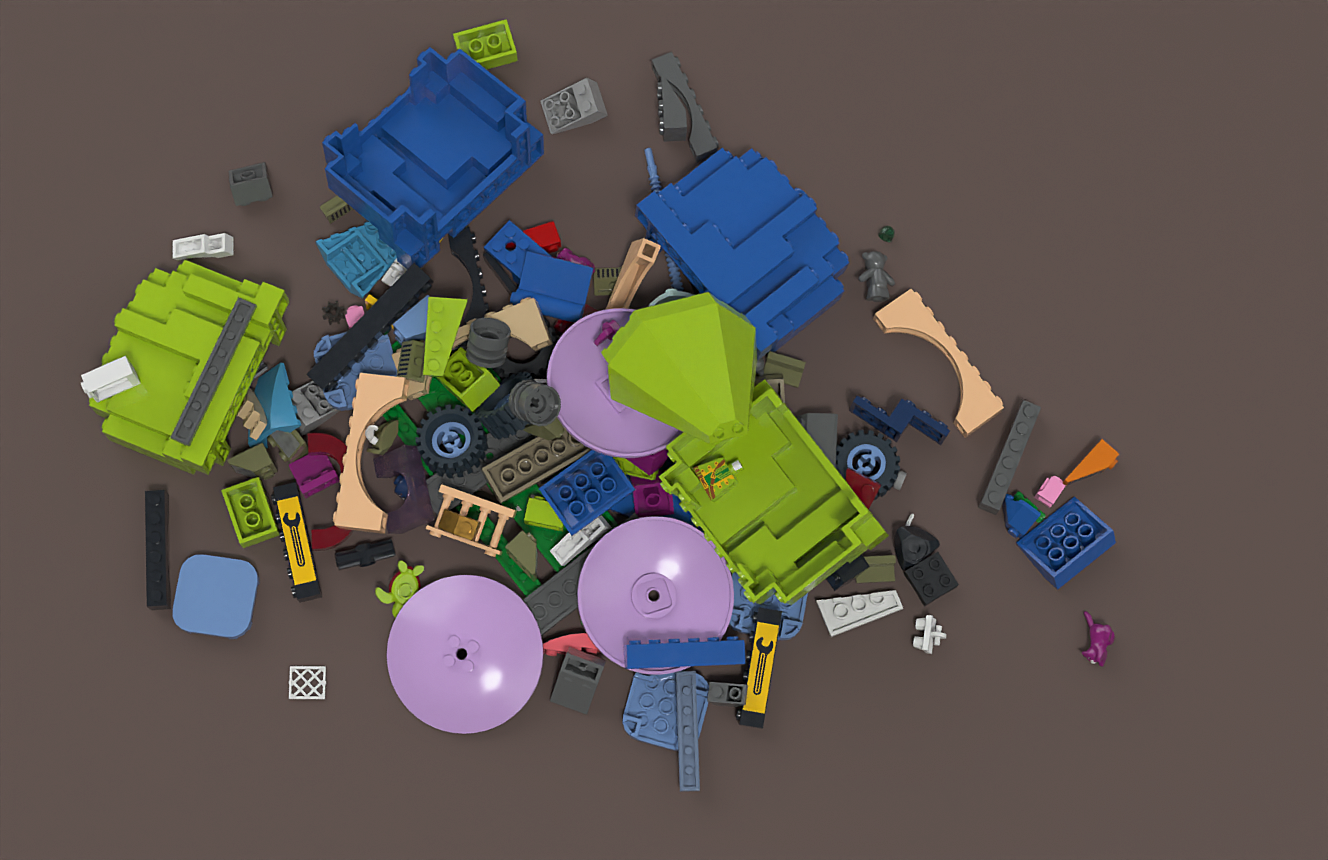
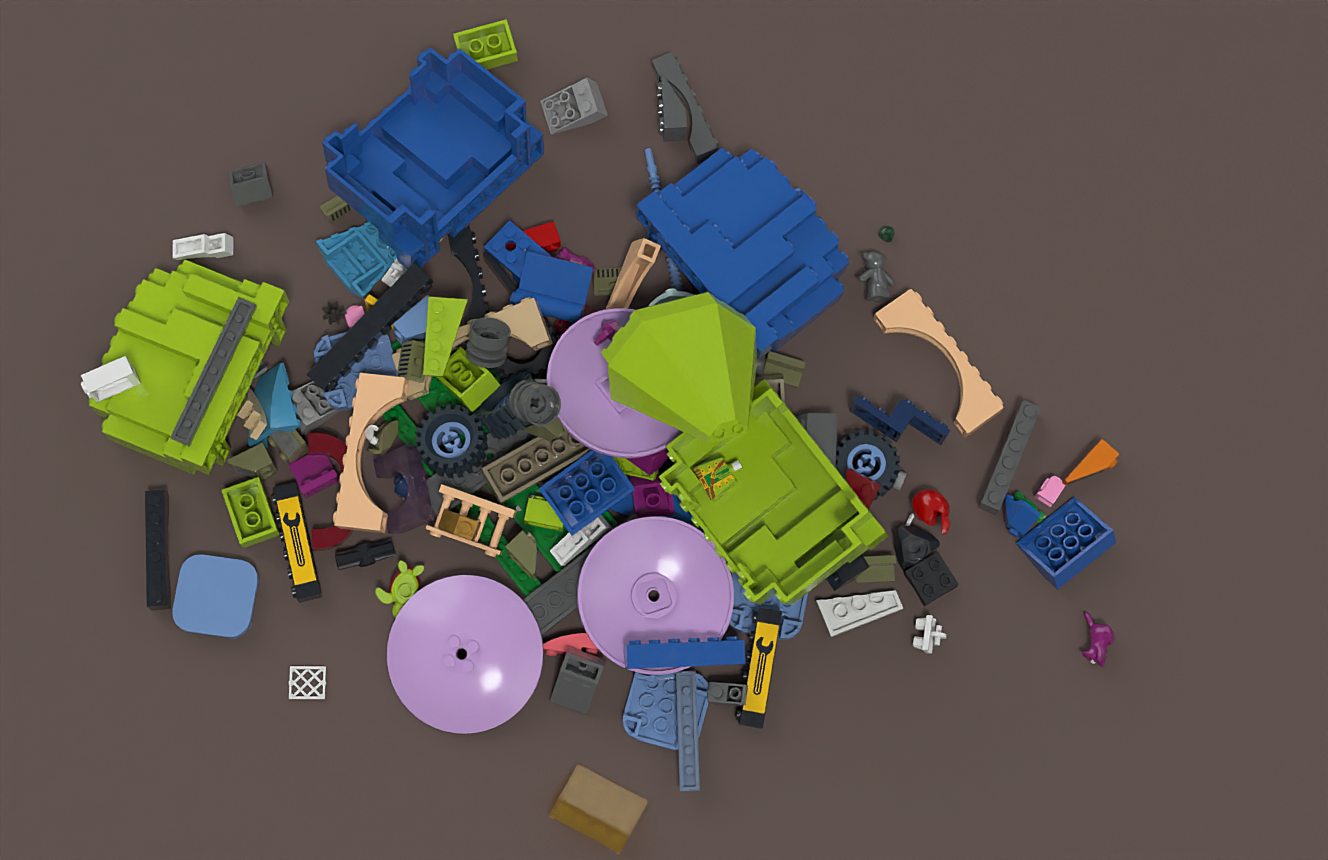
none -> clear yellow slope [549,764,648,855]
none -> red helmet [912,489,951,535]

